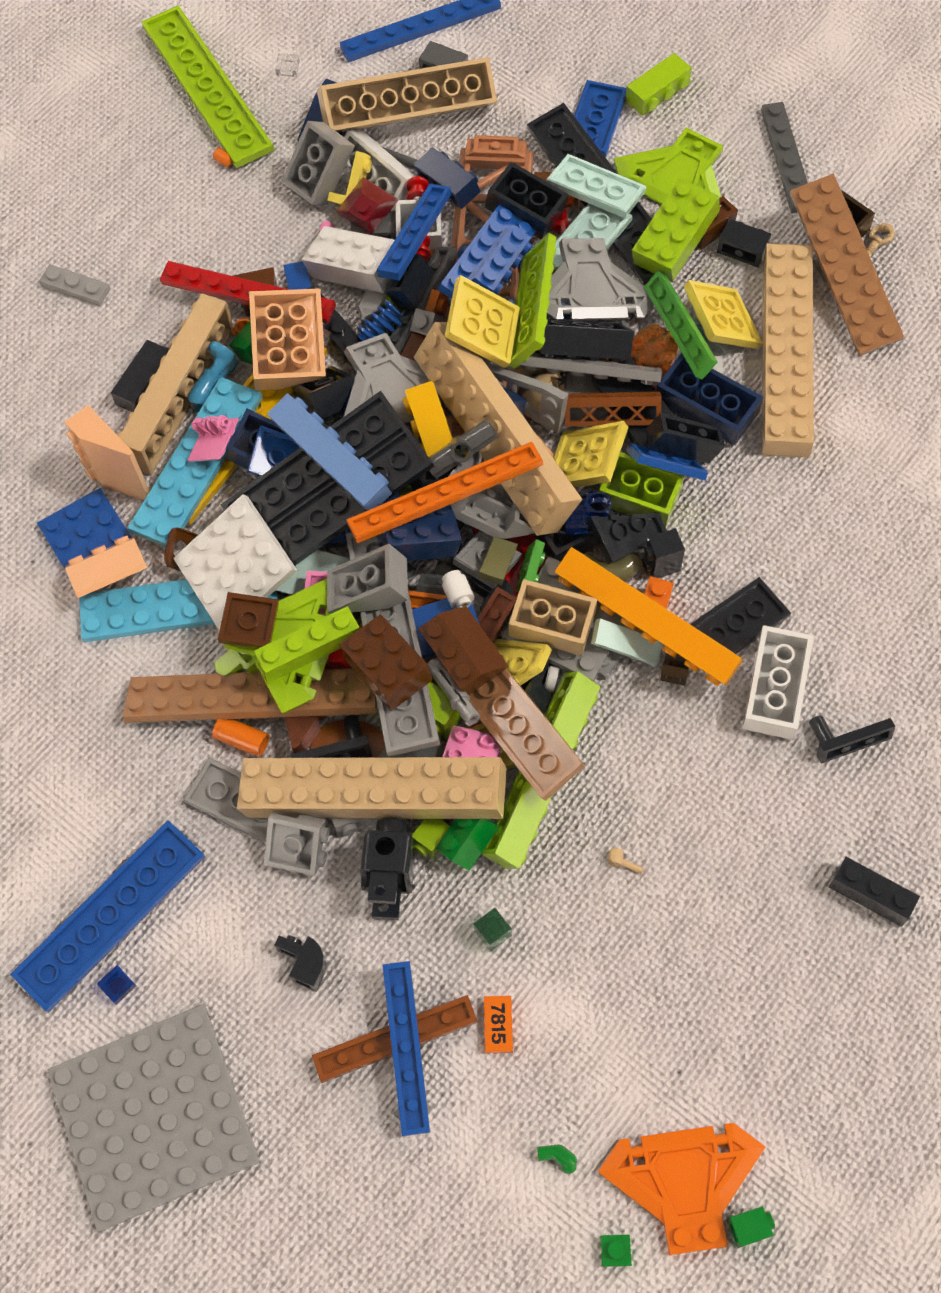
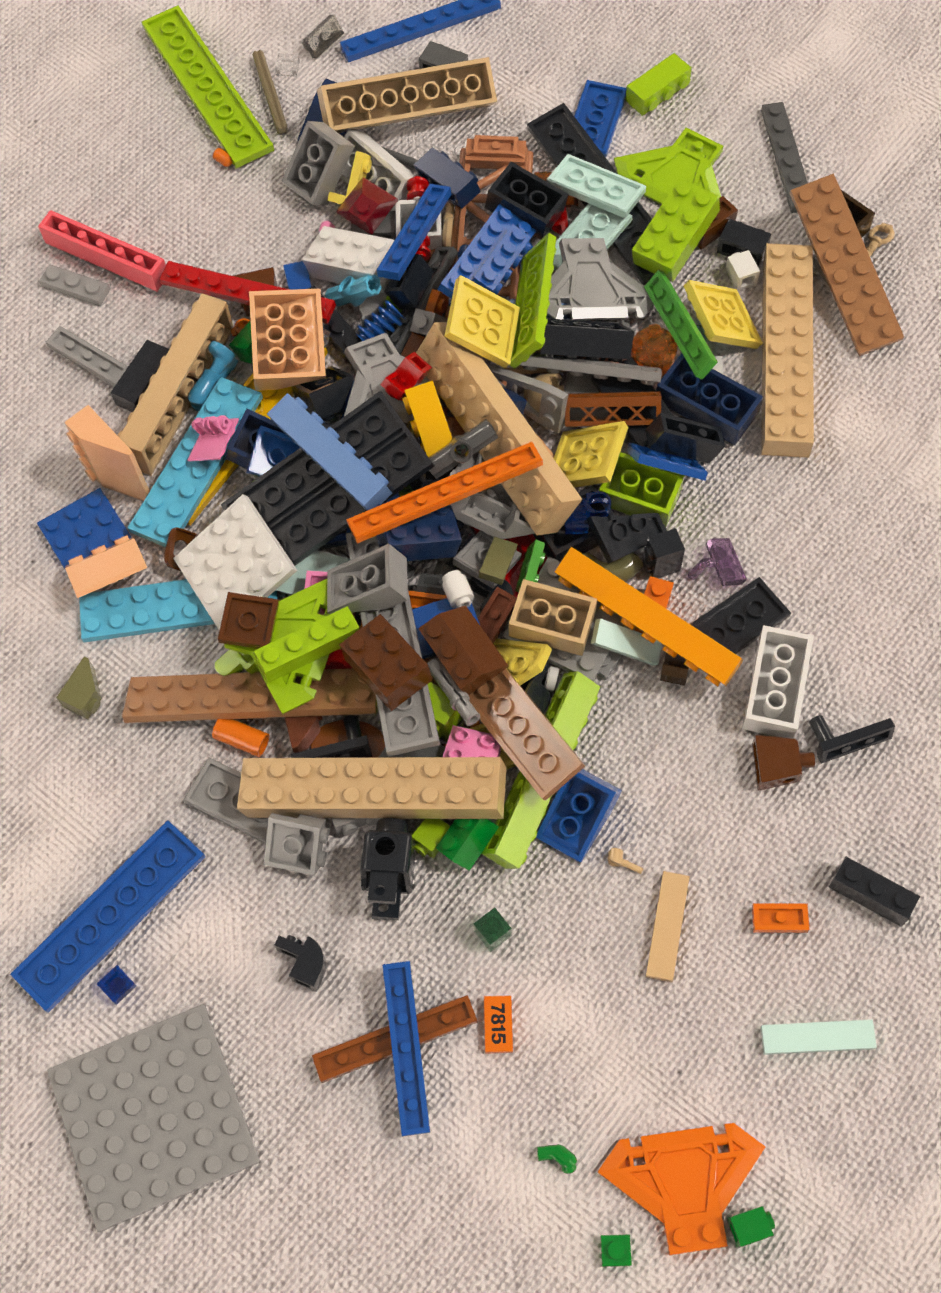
none -> coral brick [38,210,166,292]
none -> light grey plate [45,326,128,387]
none -> olive slope [56,656,102,720]
none -> dark tan axle [252,50,288,135]
none -> clear smoke plate [302,15,344,58]
none -> medium azure piece [325,274,382,307]
none -> red brick [380,352,432,401]
none -> tan piece [442,202,454,247]
none -> blue slope [536,769,622,863]
none -> tan tile [645,871,690,982]
none -> clear purple plate [688,538,747,586]
none -> white brick [725,250,760,291]
none -> reddish brown torso [752,735,815,791]
none -> orange plate [752,903,809,933]
none -> light aqua tile [761,1019,877,1055]

